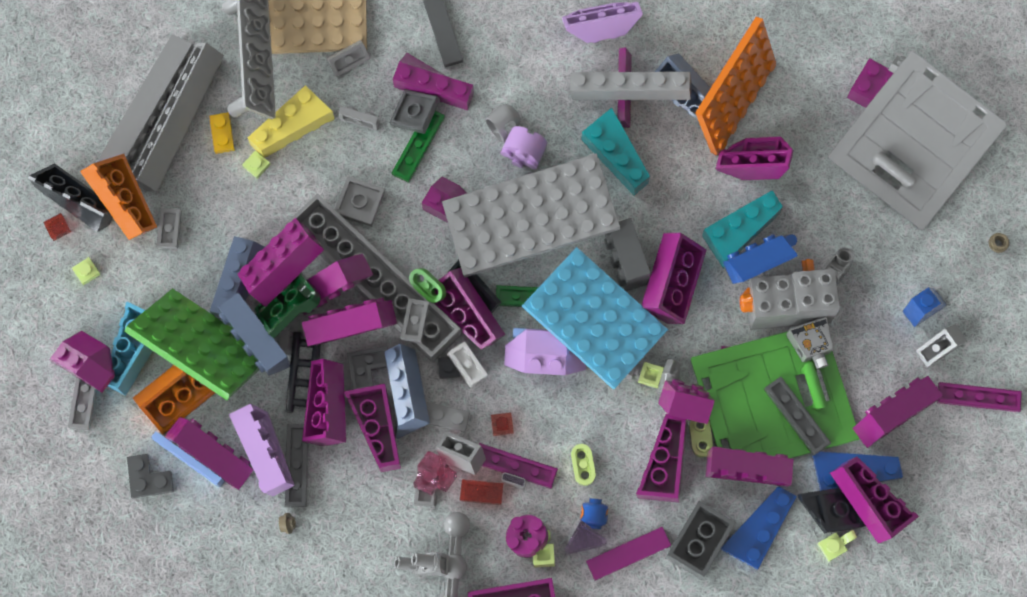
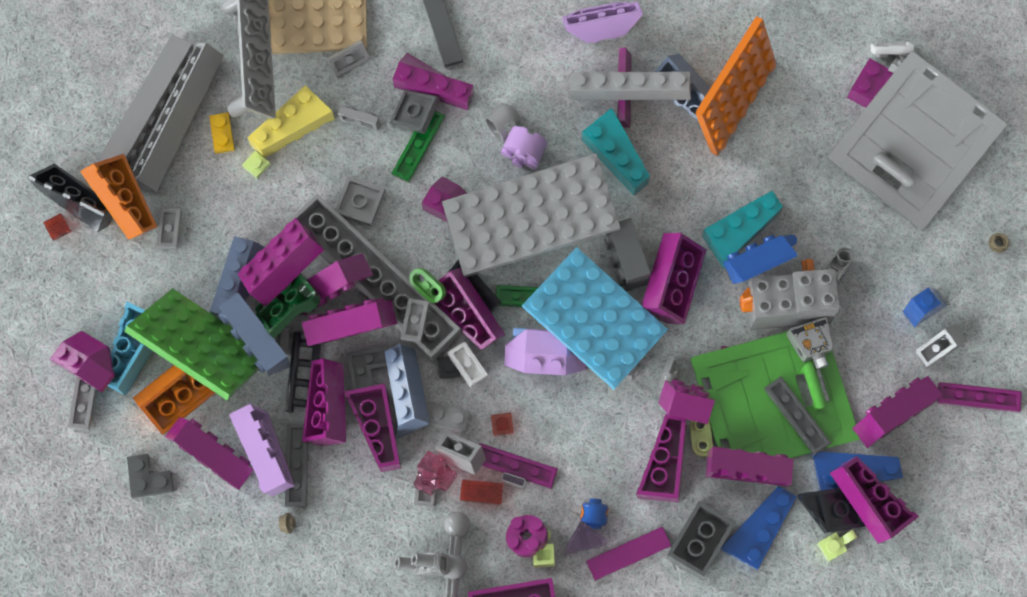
yellowish green plate [72,257,101,285] -> none
light blue tile [152,431,225,487] -> none
yellowish green plate [571,444,596,486] -> none
yellowish green plate [638,362,664,389] -> none
magenta wedge [715,137,794,180] -> none
none -> white plate [871,42,914,58]

